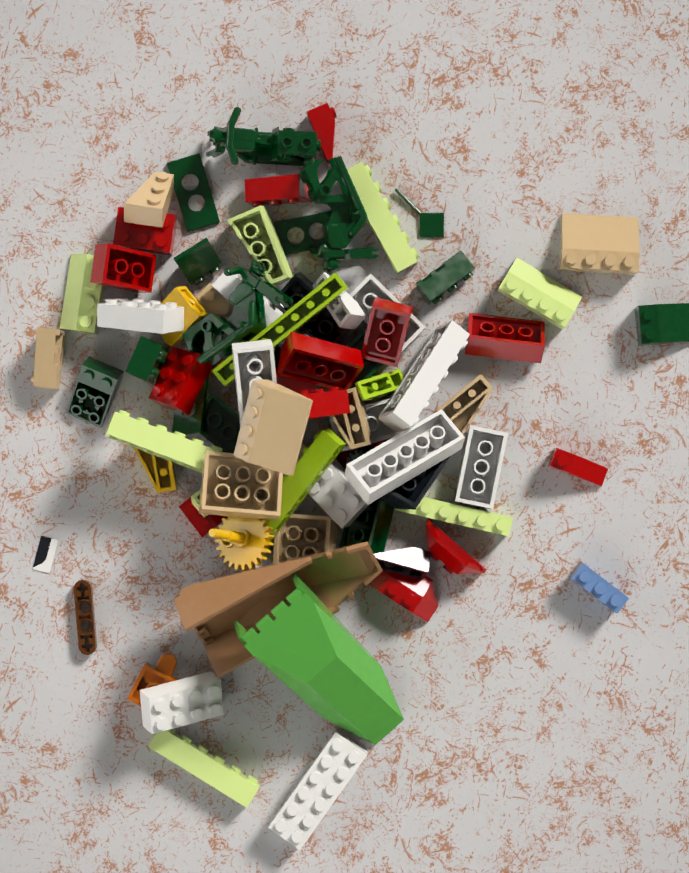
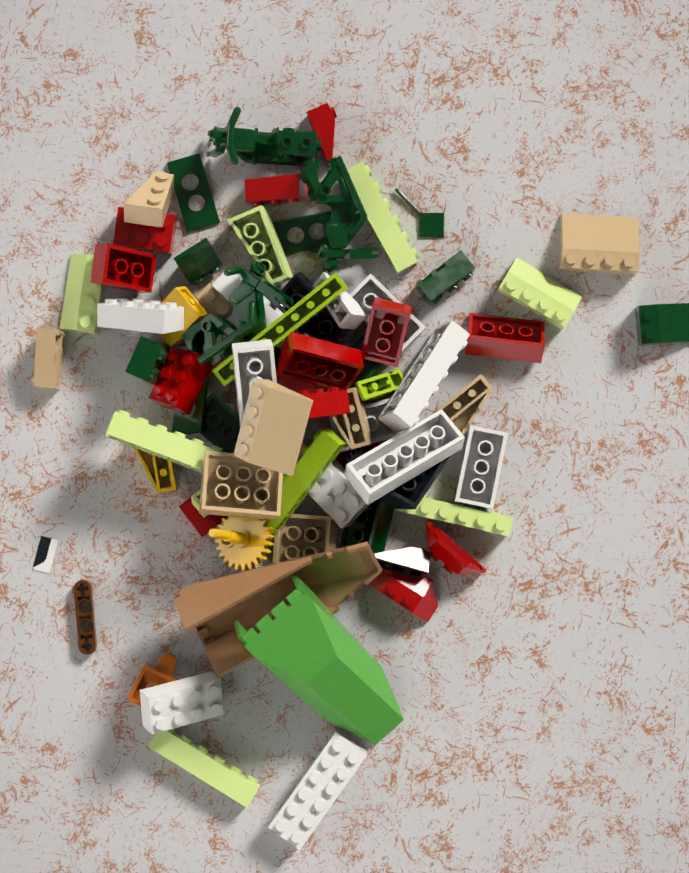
dark green slope [66,356,124,428] -> none
red slope [548,448,608,486] -> none
medium blue brick [569,562,629,614] -> none

